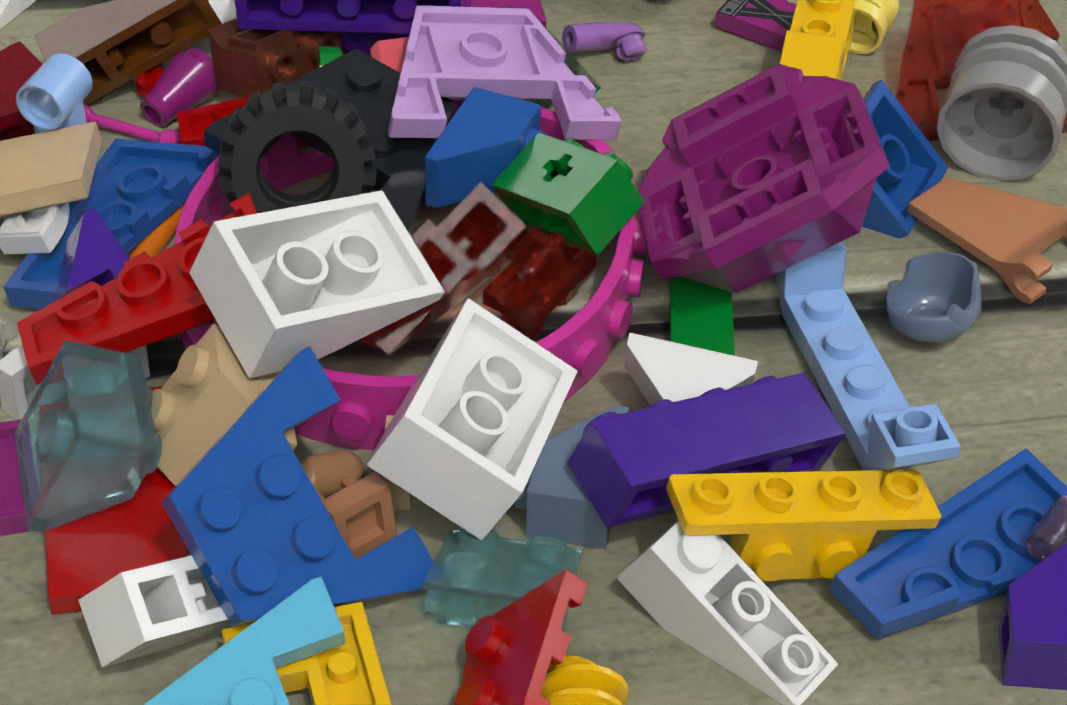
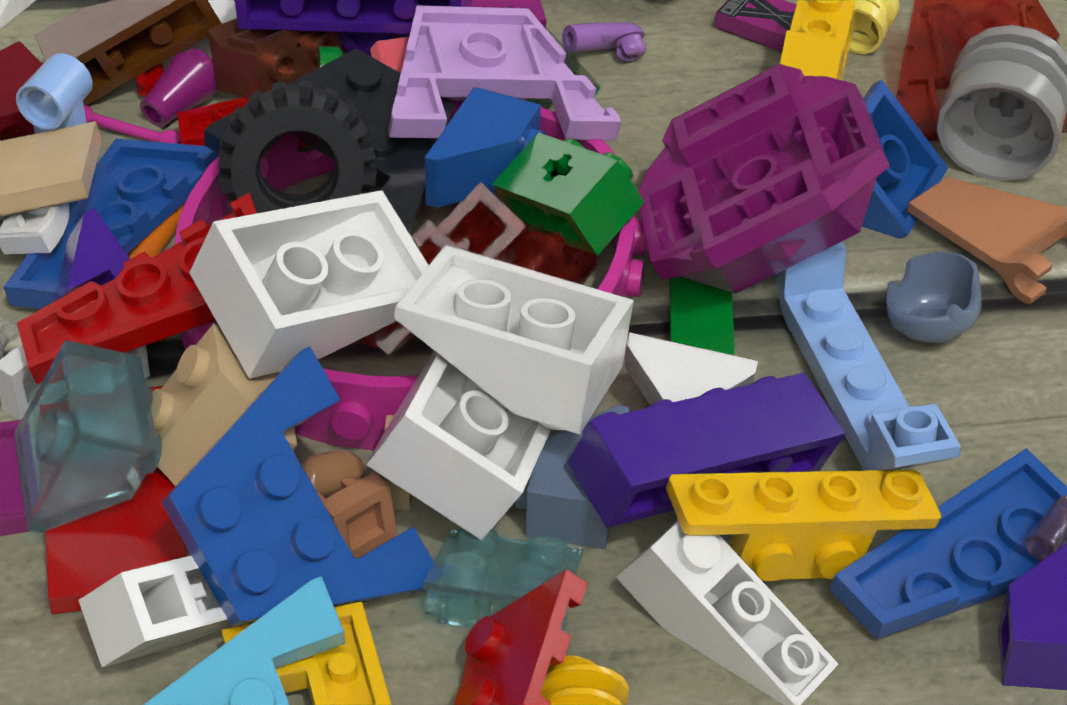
none -> white slope [394,245,634,435]

